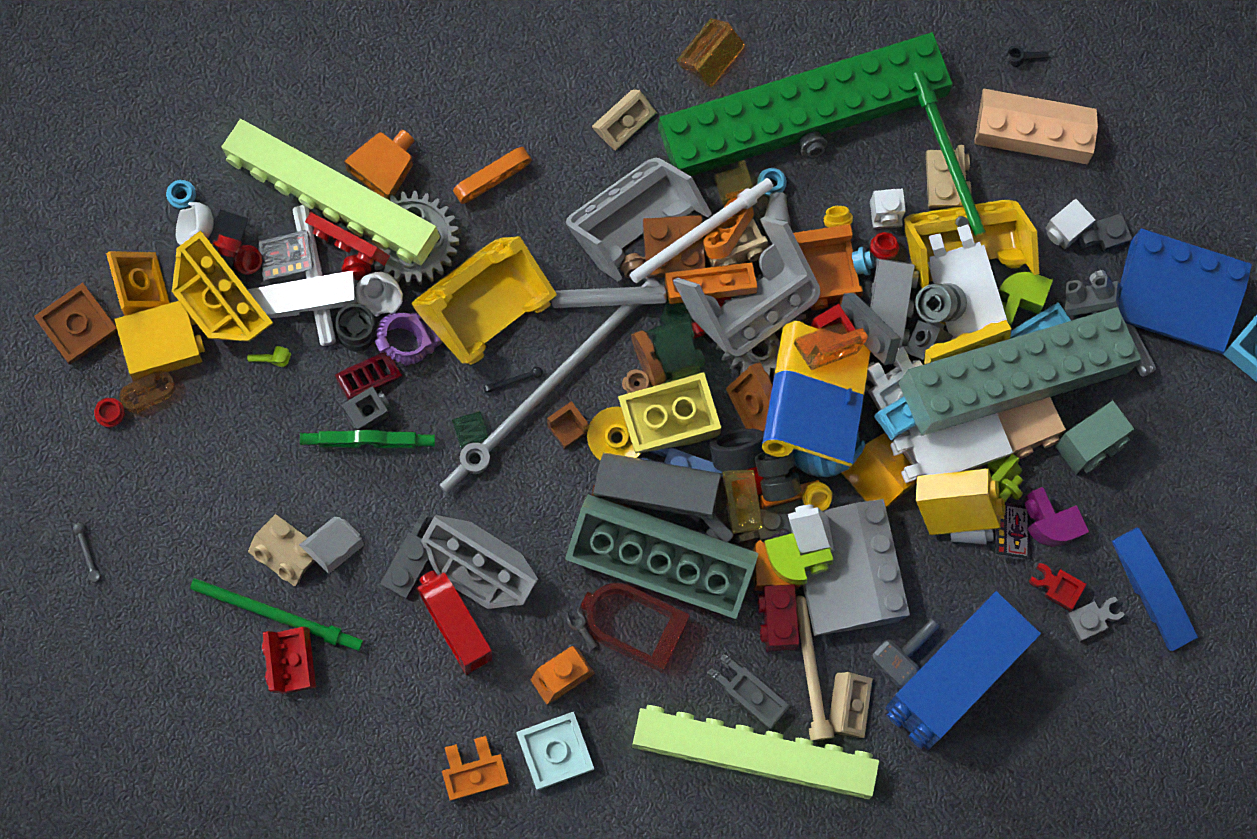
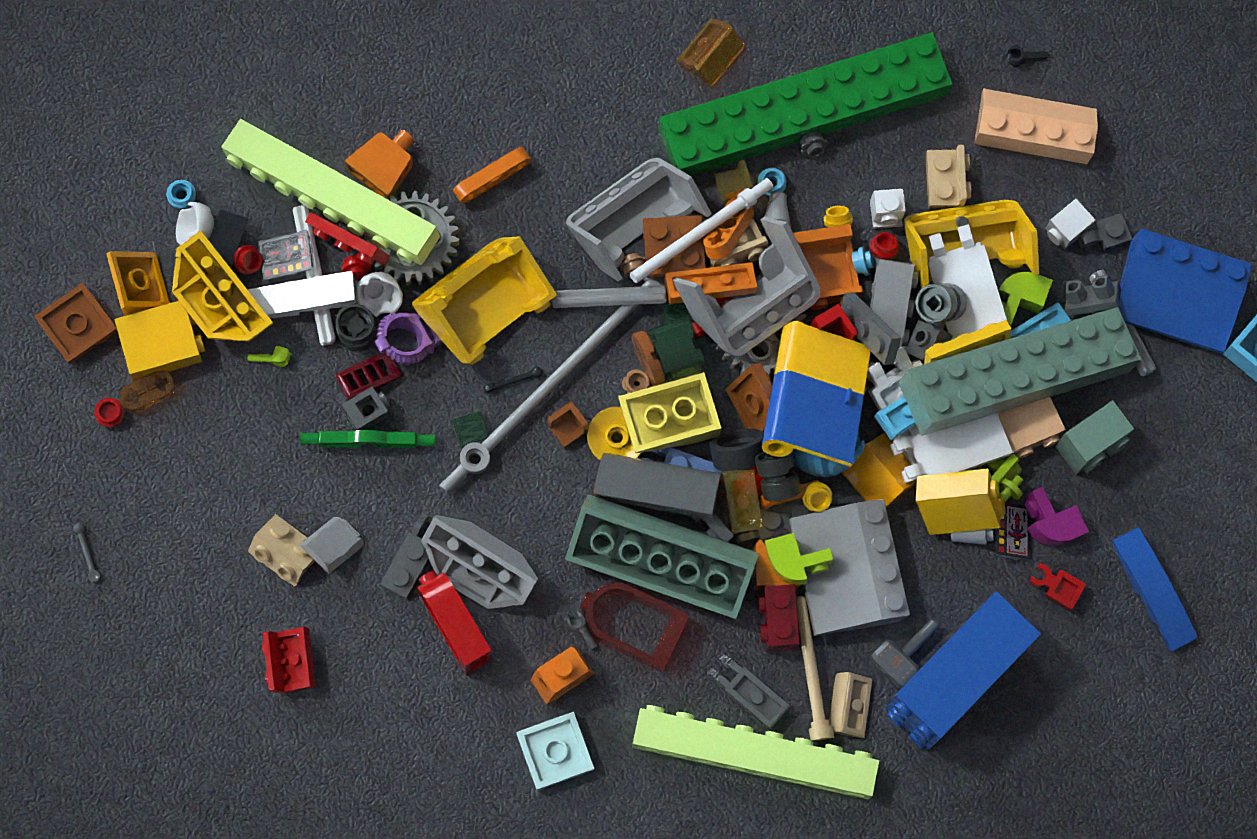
green bar [190,578,364,651] -> none
red plate [213,234,242,258] -> none
orange plate [442,736,509,801] -> none
tan slope [592,90,657,151] -> none
white slope [788,505,835,555] -> none
clear orange panel [794,323,868,371] -> none
green bar [912,70,985,236] -> none
light grey plate [1066,597,1125,642] -> none

